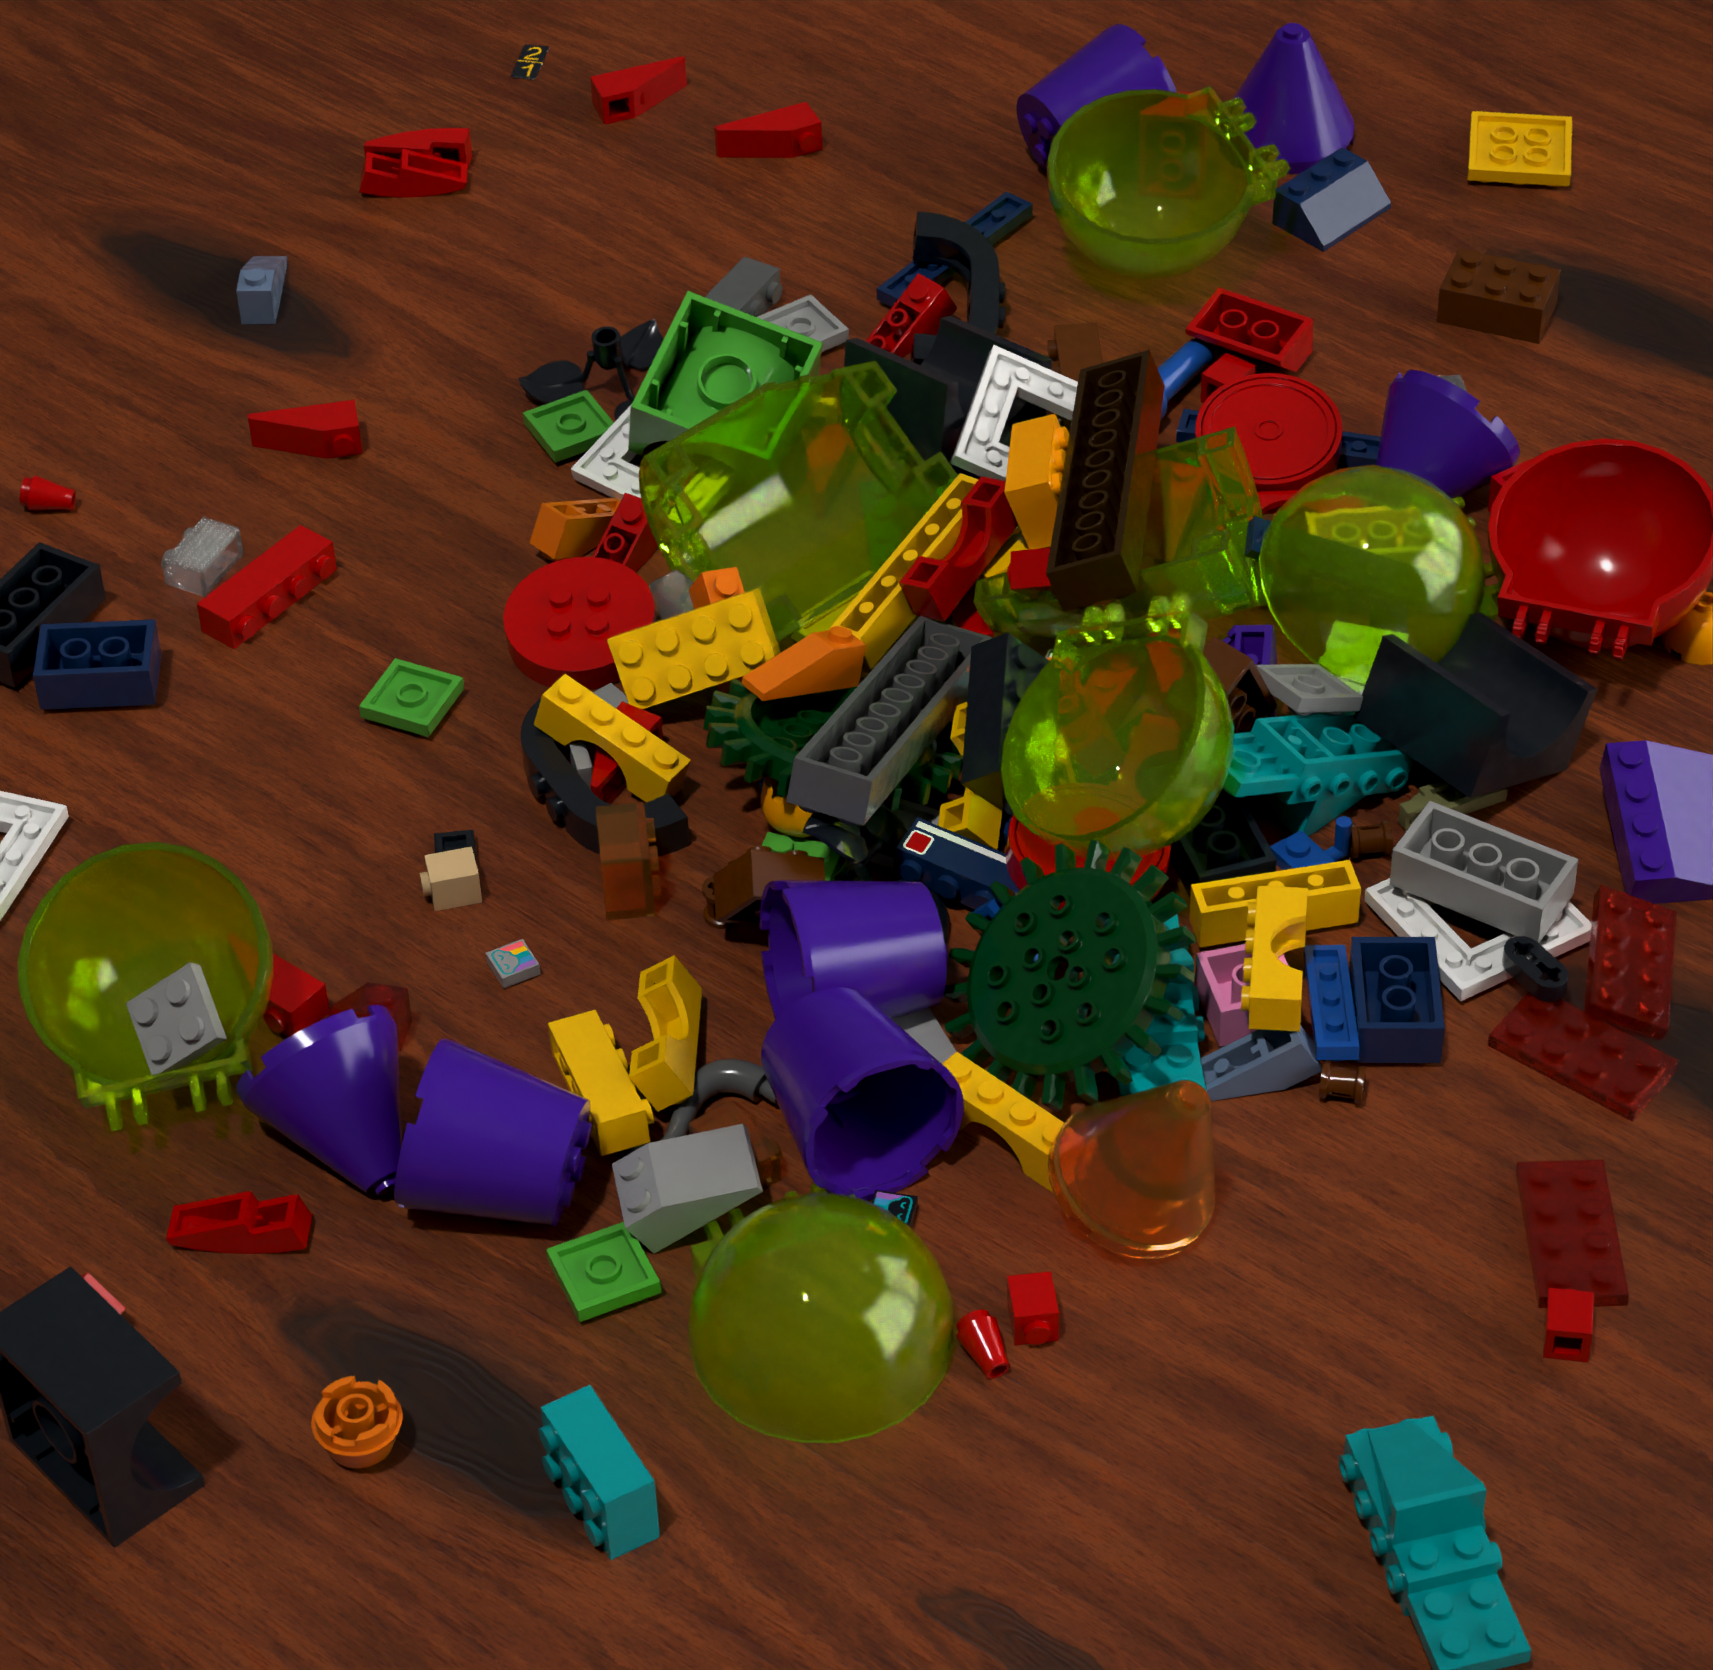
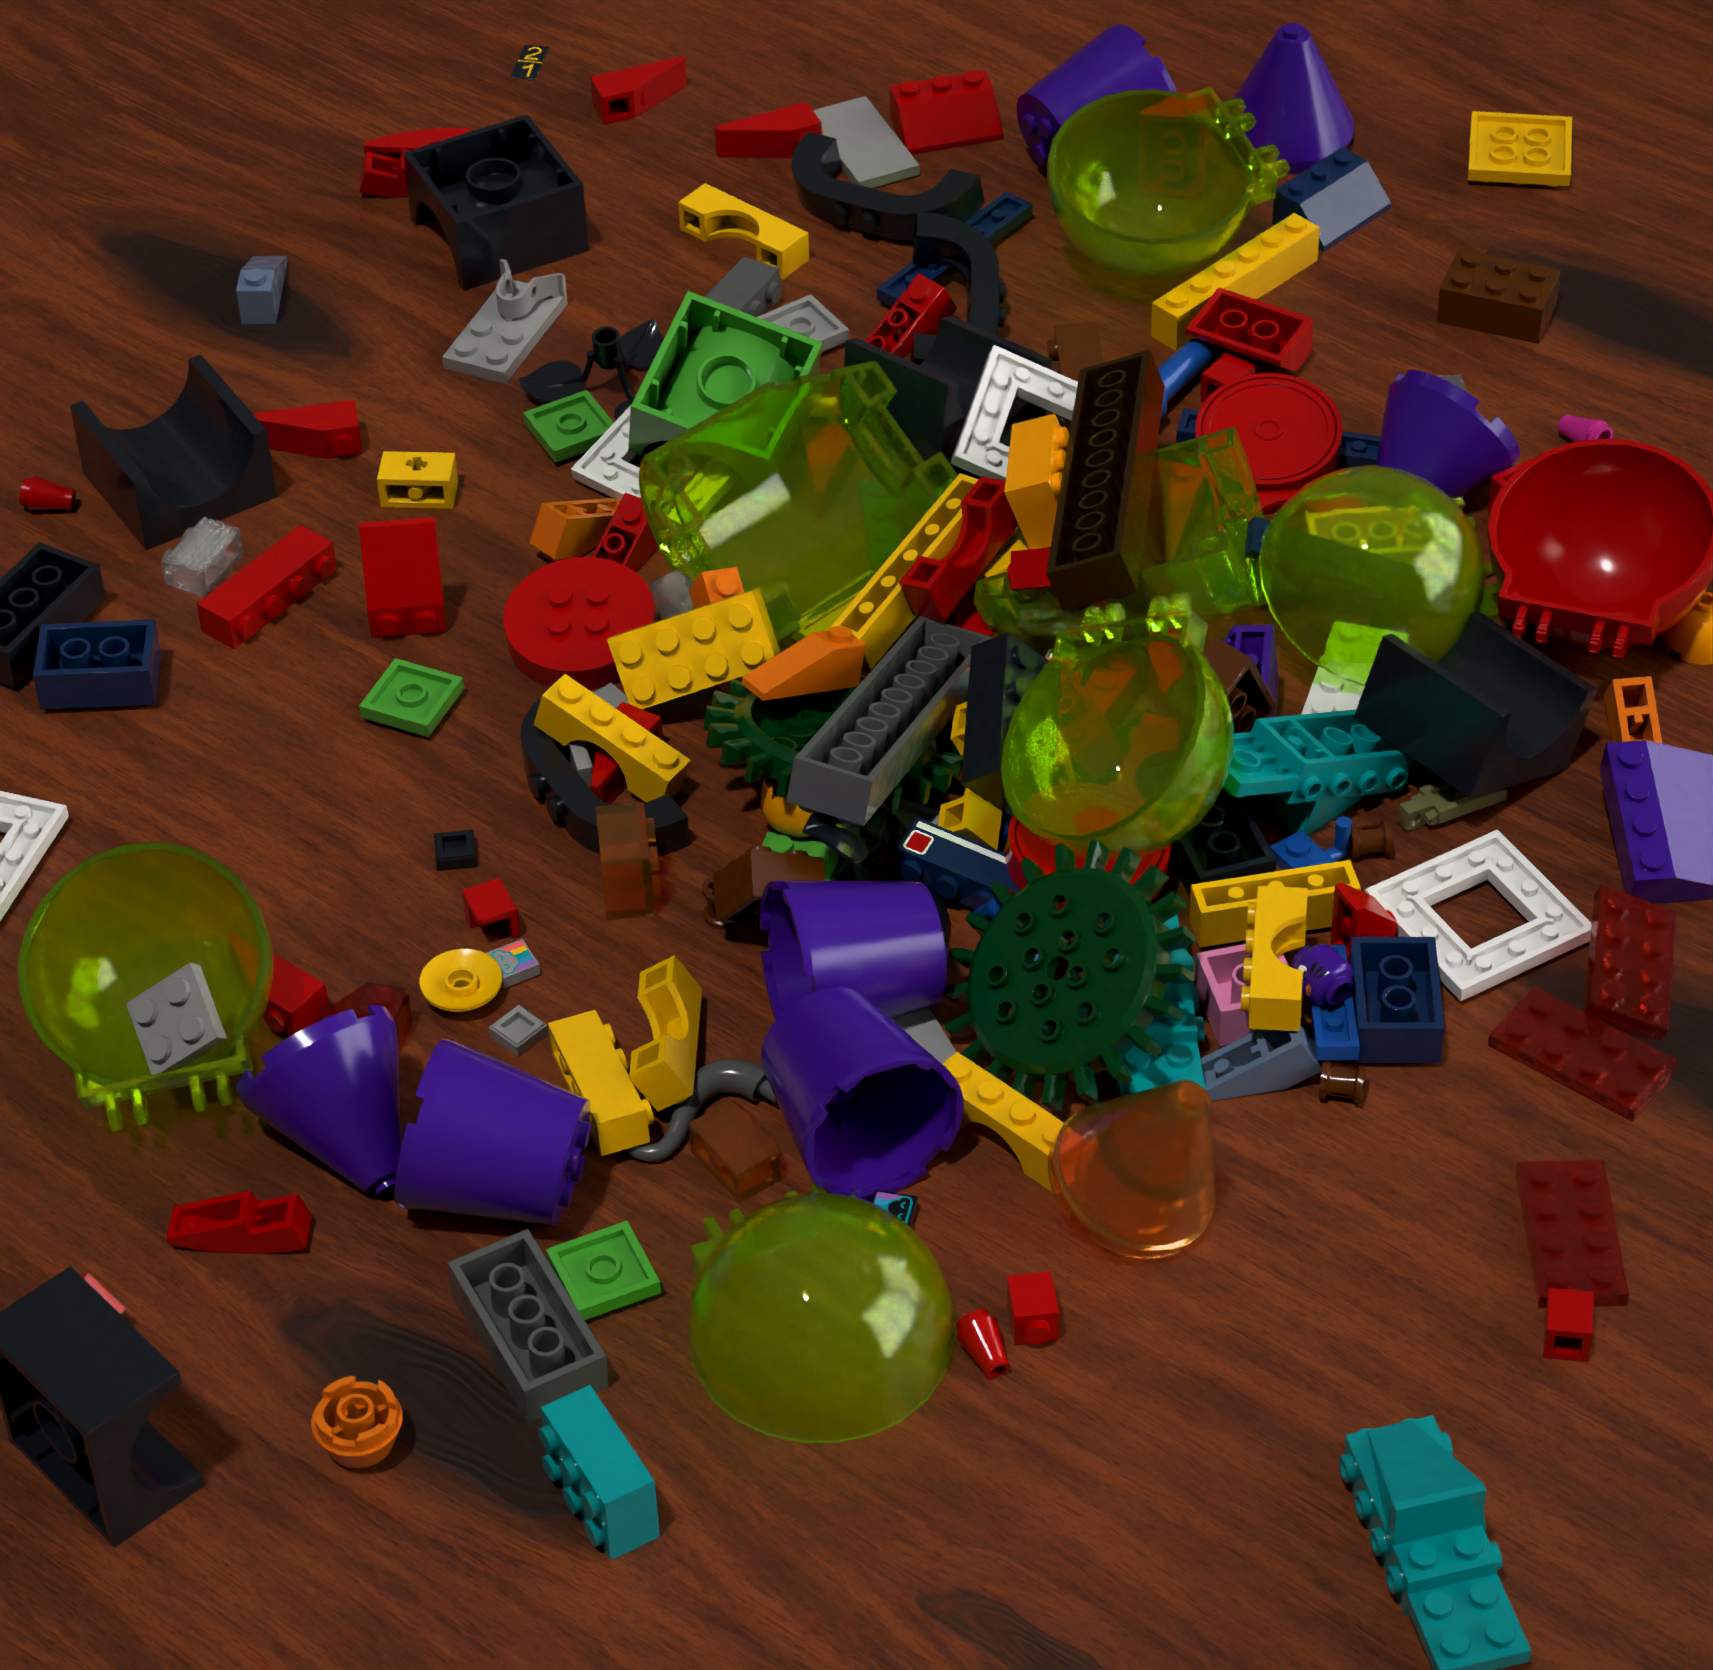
tan brick [419,846,482,911] -> none
light grey slope [612,1124,763,1254] -> none
light grey plate [1256,664,1363,716] -> none
light grey brick [1389,801,1578,943] -> none
black beam [1502,936,1569,1002] -> none
none -> black piece [70,355,277,551]
none -> red slope [359,517,446,638]
none -> yellow brick [377,451,458,509]
none -> black piece [403,114,589,291]
none -> yellow dish [419,949,502,1012]
none -> light grey plate [442,259,568,384]
none -> dark grey brick [447,1229,609,1423]
none -> red panel [462,878,520,938]
none -> light grey tile [489,1005,548,1058]
none -> yellow arch [678,183,810,280]
none -> black arch [791,131,985,240]
none -> light grey tile [813,96,920,188]
none -> red slope [890,70,1003,155]
none -> yellow brick [1151,213,1320,351]
none -> dark purple head [1292,944,1353,1006]
none -> red slope [1330,882,1398,963]
none -> dark pink cone [1558,414,1613,442]
none -> orange slope [1604,676,1662,744]

